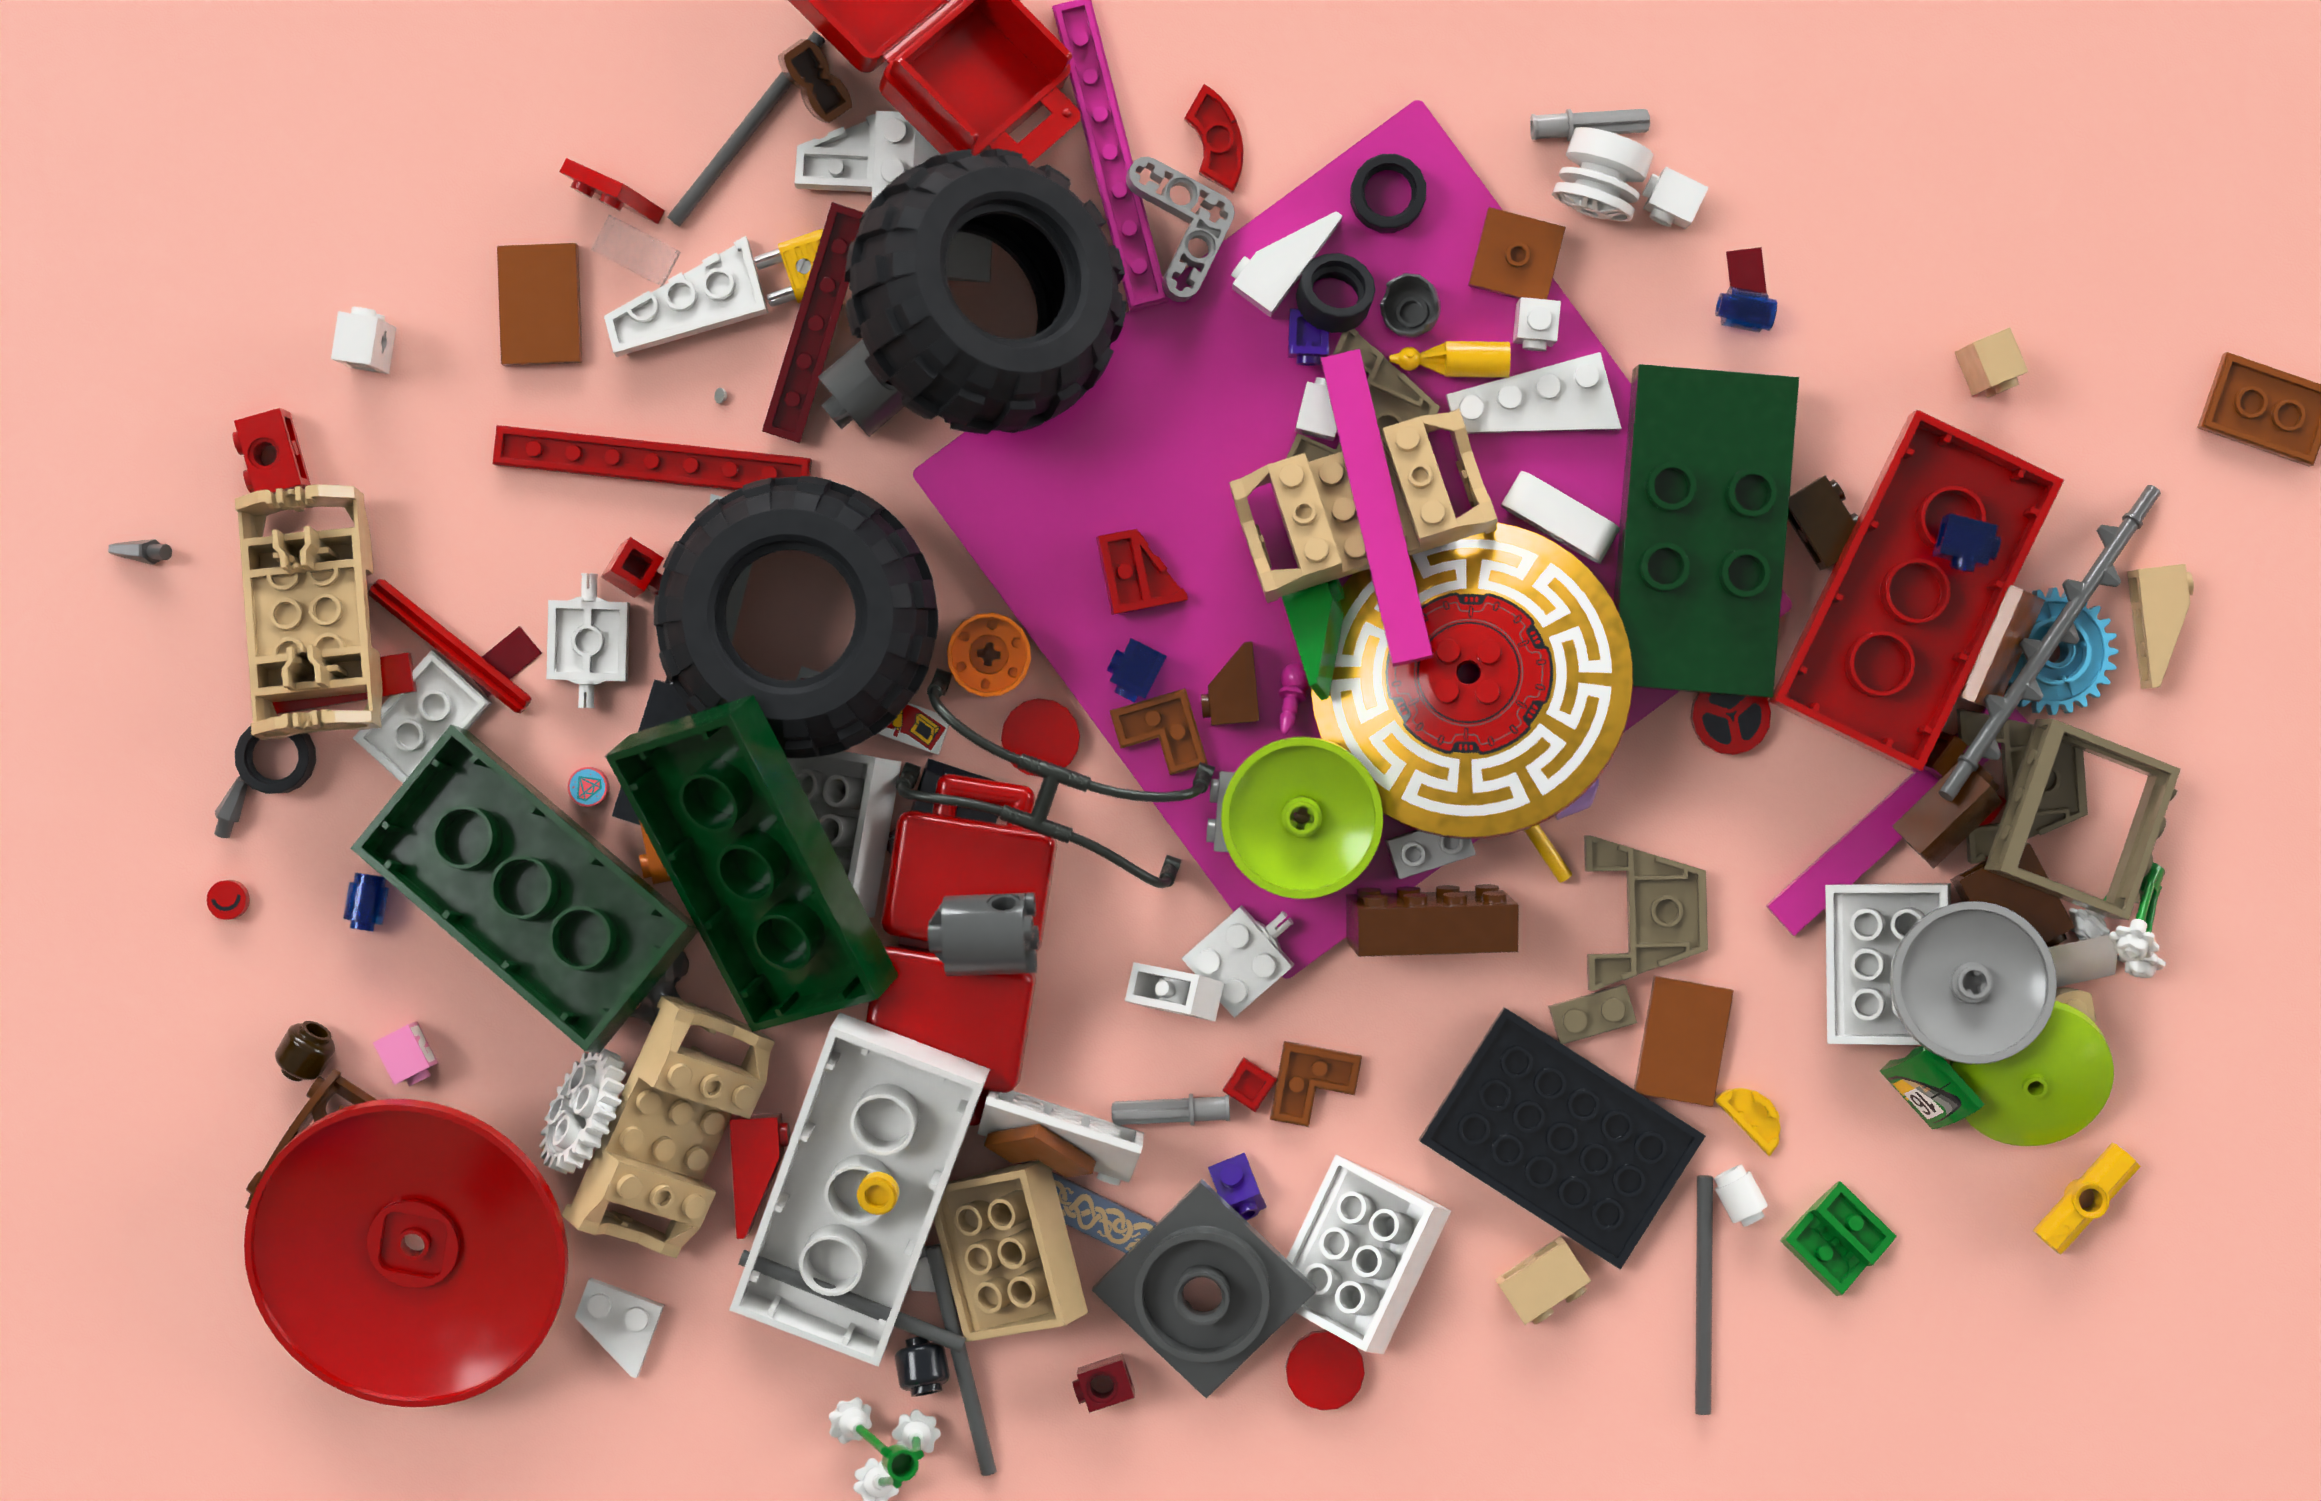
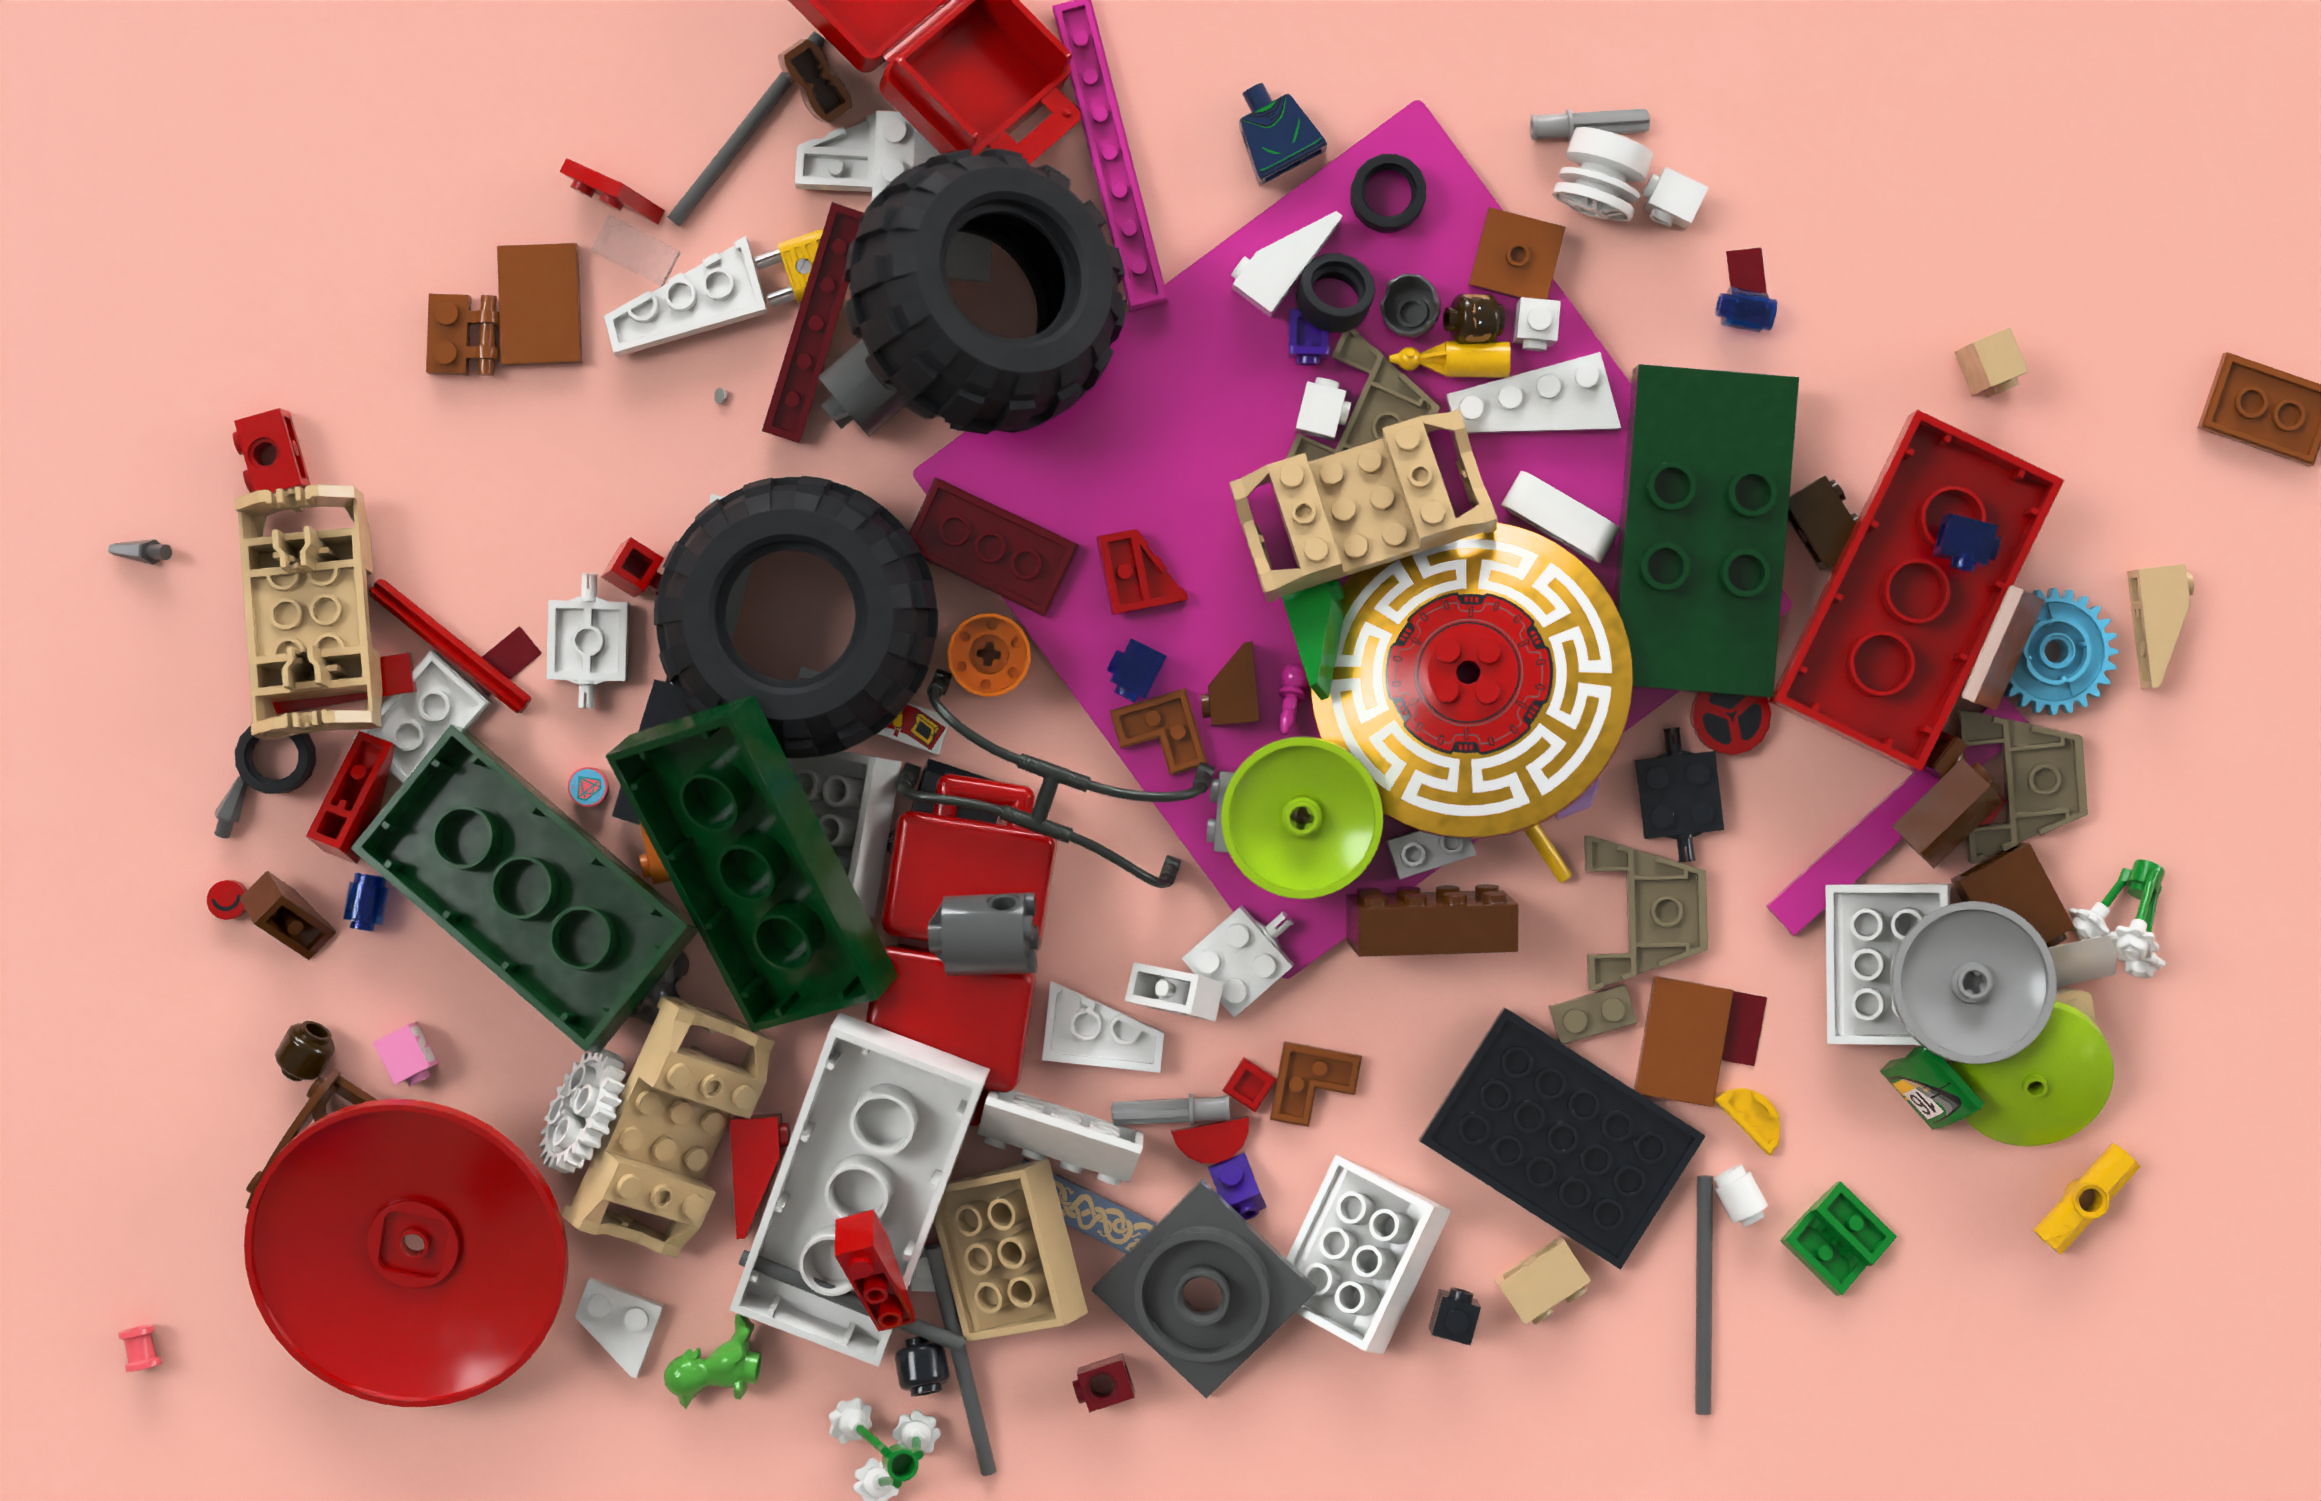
white brick [331,306,396,374] -> none
red tile [492,425,812,491] -> none
yellow tile [857,1172,899,1215] -> none
dark orange tile [984,1124,1096,1178] -> none
red tile [1001,698,1080,777] -> none
light grey beam [1126,157,1235,302] -> none
red tile [1184,84,1244,193] -> none
red tile [1285,1330,1365,1411] -> none
dark pink tile [1321,349,1433,667] -> none
dark grey plant [1939,485,2161,801] -> none
dark tan window [1984,719,2181,920] -> none
none -> coral bush [118,1324,162,1372]
none -> reddish brown slope [239,871,336,960]
none -> red slope [306,731,396,864]
none -> dark orange plate [426,293,500,376]
none -> bright green animal [664,1314,762,1409]
none -> red slope [835,1210,916,1332]
none -> dark red tile [909,477,1079,617]
none -> white wing [1042,981,1164,1073]
none -> red tile [1171,1116,1249,1164]
none -> dark blue torso [1239,83,1327,186]
none -> black brick [1429,1287,1481,1346]
none -> dark brown head [1443,294,1505,344]
none -> black plate [1635,727,1724,863]
none -> dark red sticker [1722,991,1767,1066]

